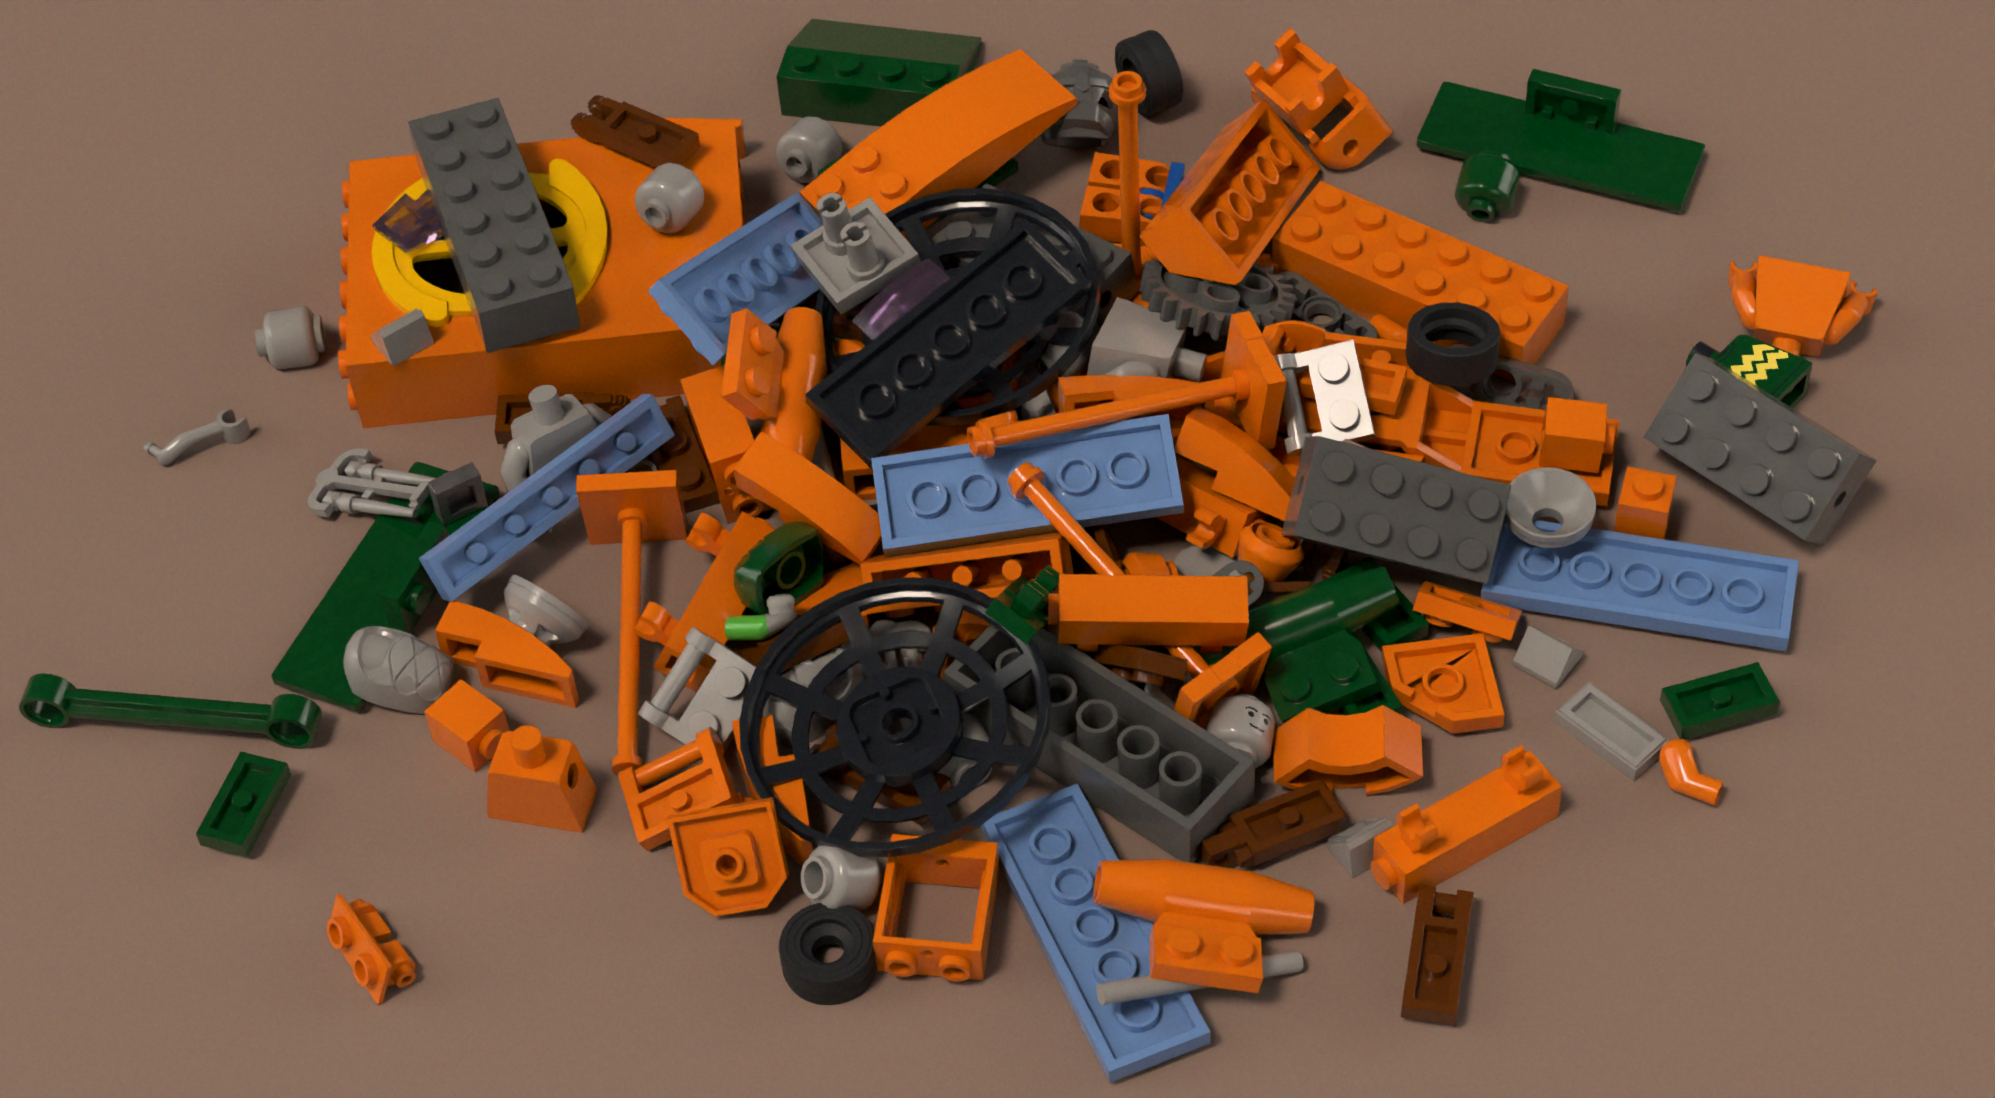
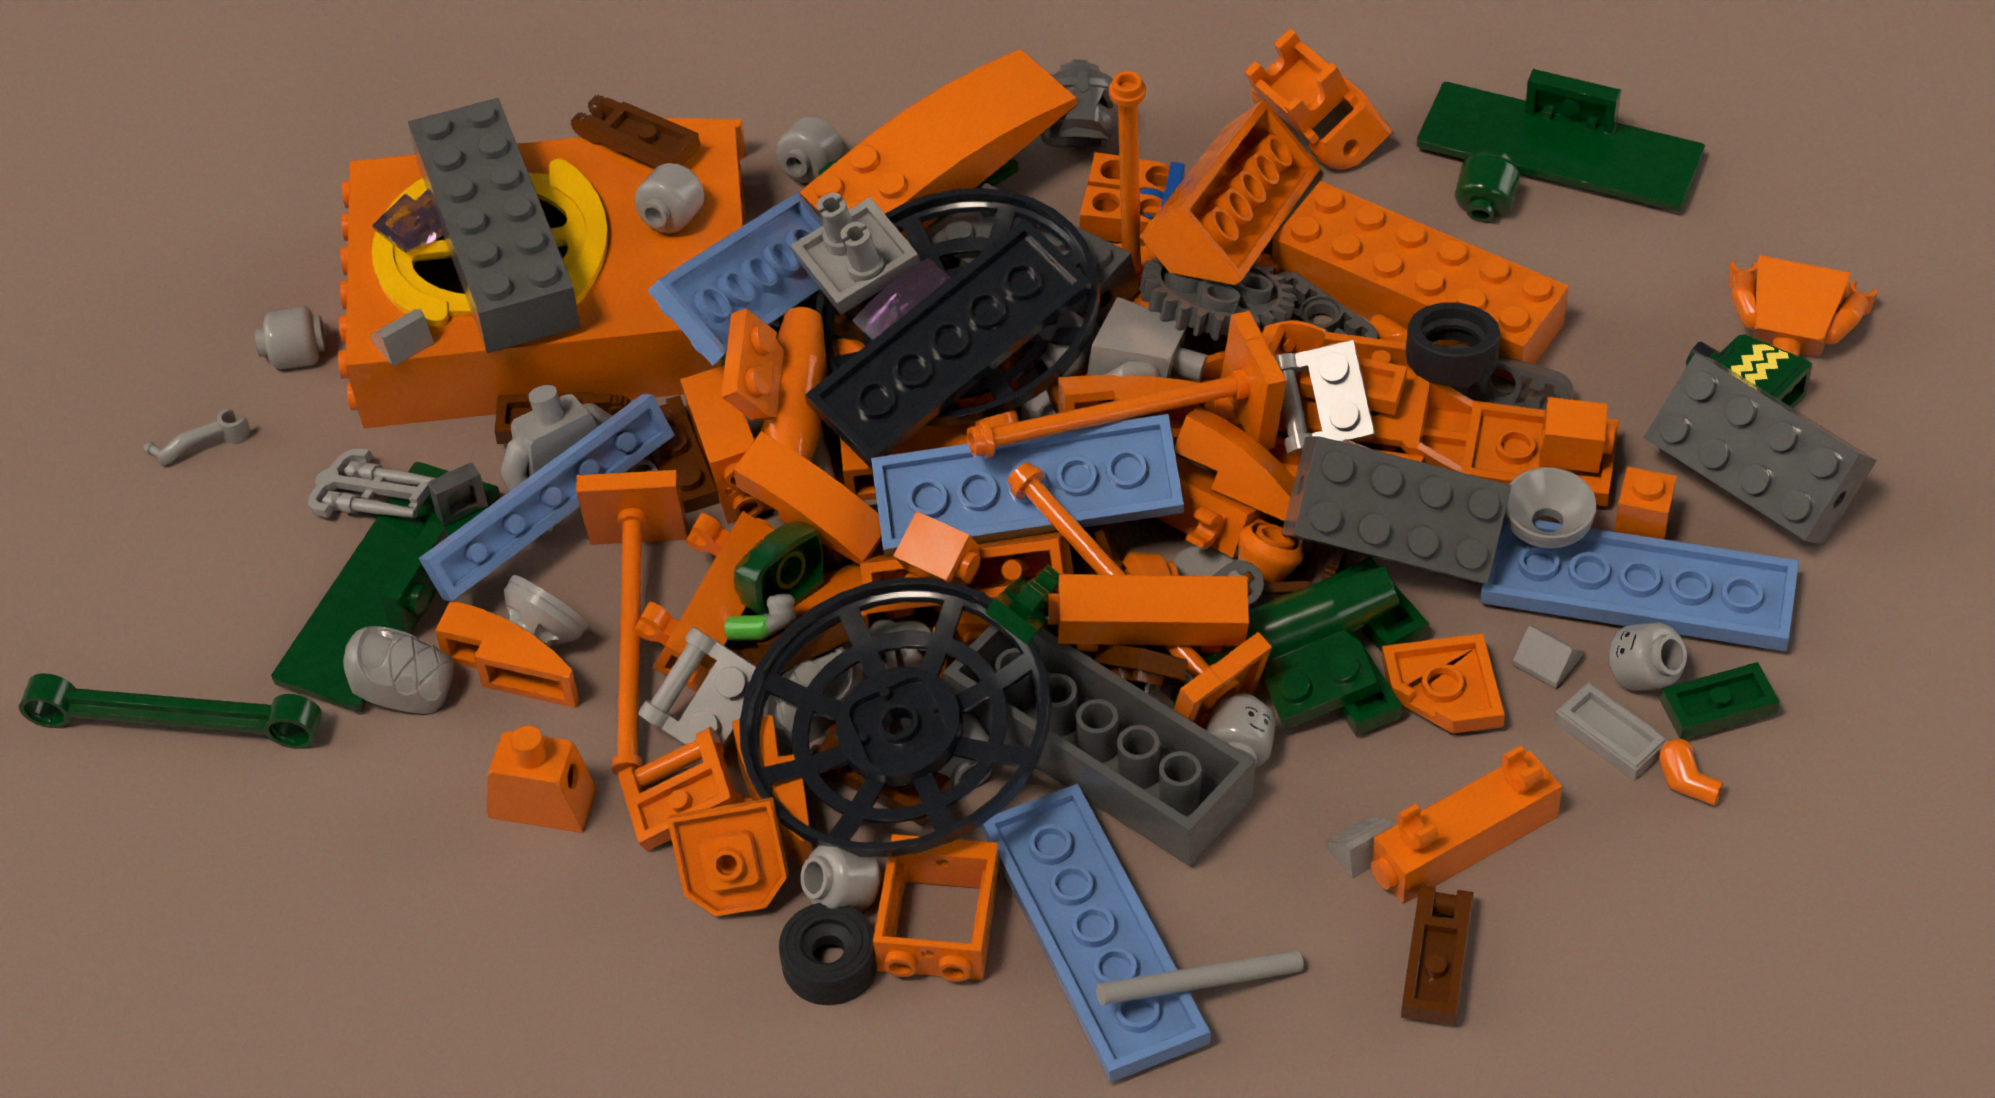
dark green plate [196,751,291,857] -> none
orange hinge [327,893,416,1005] -> none
orange brick [424,679,509,772] -> none
dark green slope [776,19,982,127] -> none
orange plate [1093,859,1314,993] -> none
black tyre [1115,30,1183,117] -> none
reddish brown hinge [1201,779,1348,869] -> none
orange brick [1273,705,1423,795] -> none
orange plate [1413,580,1522,643] -> none
none -> orange brick [893,511,981,585]
none -> light grey head [1608,622,1687,691]

